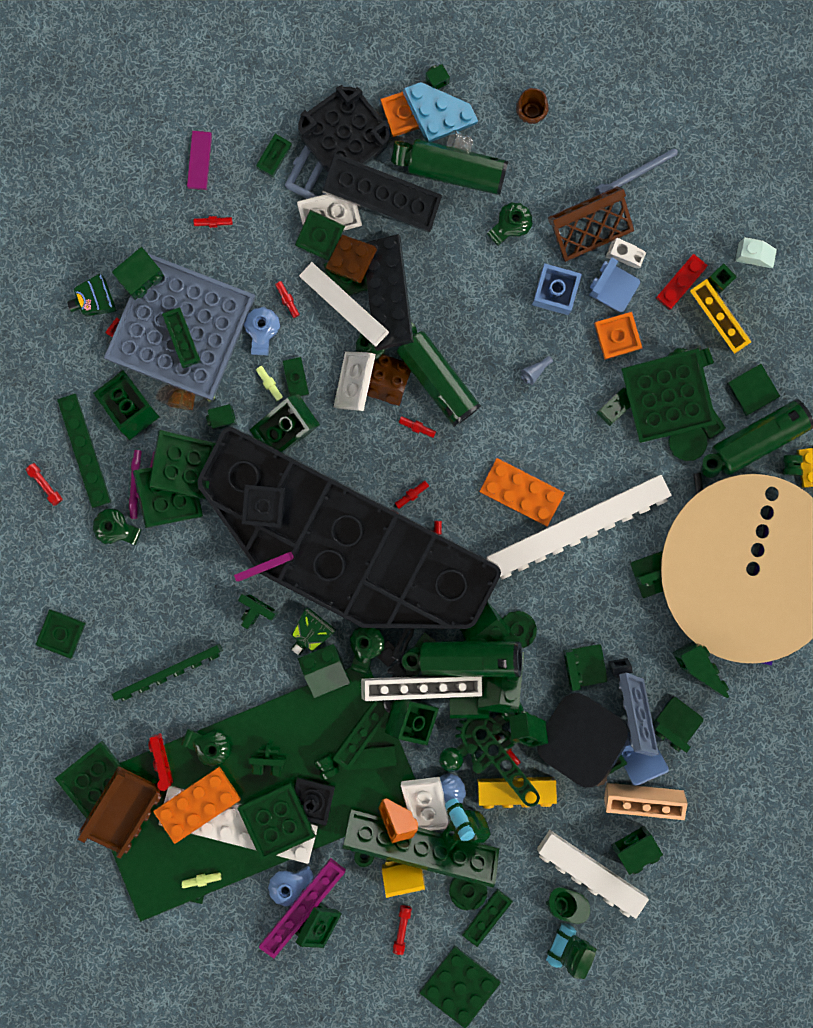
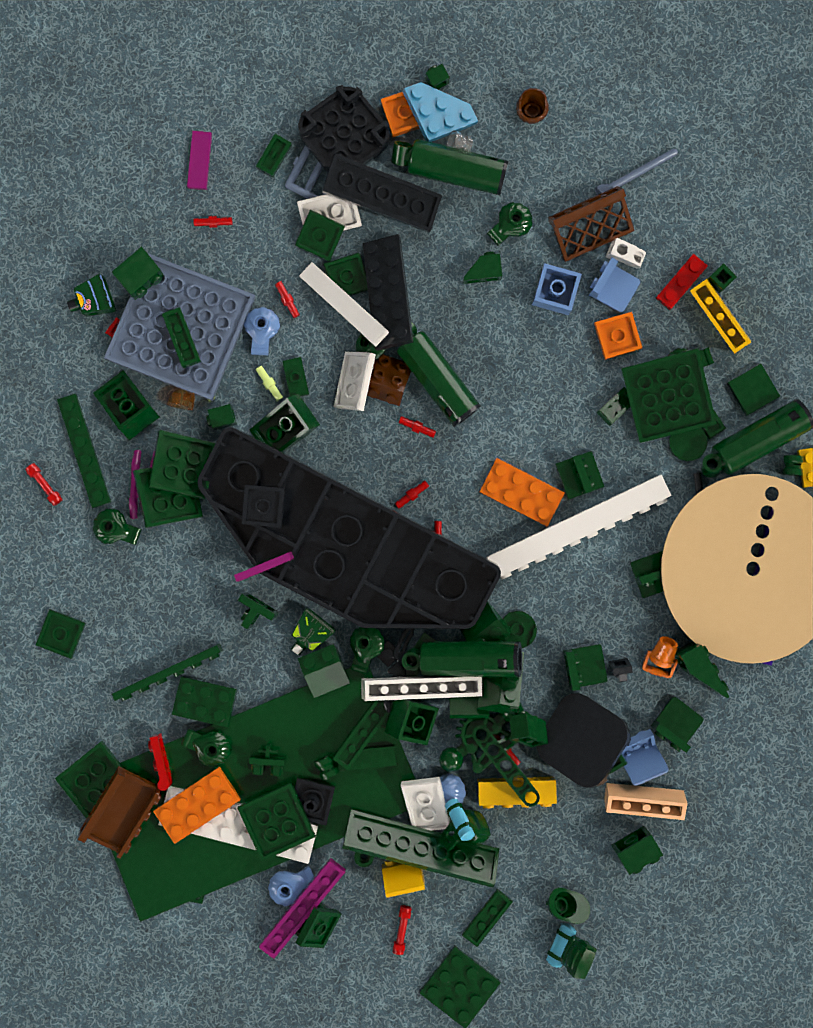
yellowish green bar [182,872,222,889] -> none
reddish brown plate [326,234,377,283] -> none
orange slope [378,798,418,843] -> none
dark green tile [449,878,487,911] -> none
sand blue cone [521,356,553,385] -> none
white brick [537,830,649,919] -> none
sand blue plate [619,673,659,756] -> none
light aqua slope [735,237,777,268] -> none
none -> dark green plate [172,677,238,727]
none -> dark green slope [463,252,502,284]
none -> dark green bracket [555,451,605,500]
none -> orange piece [642,636,678,678]

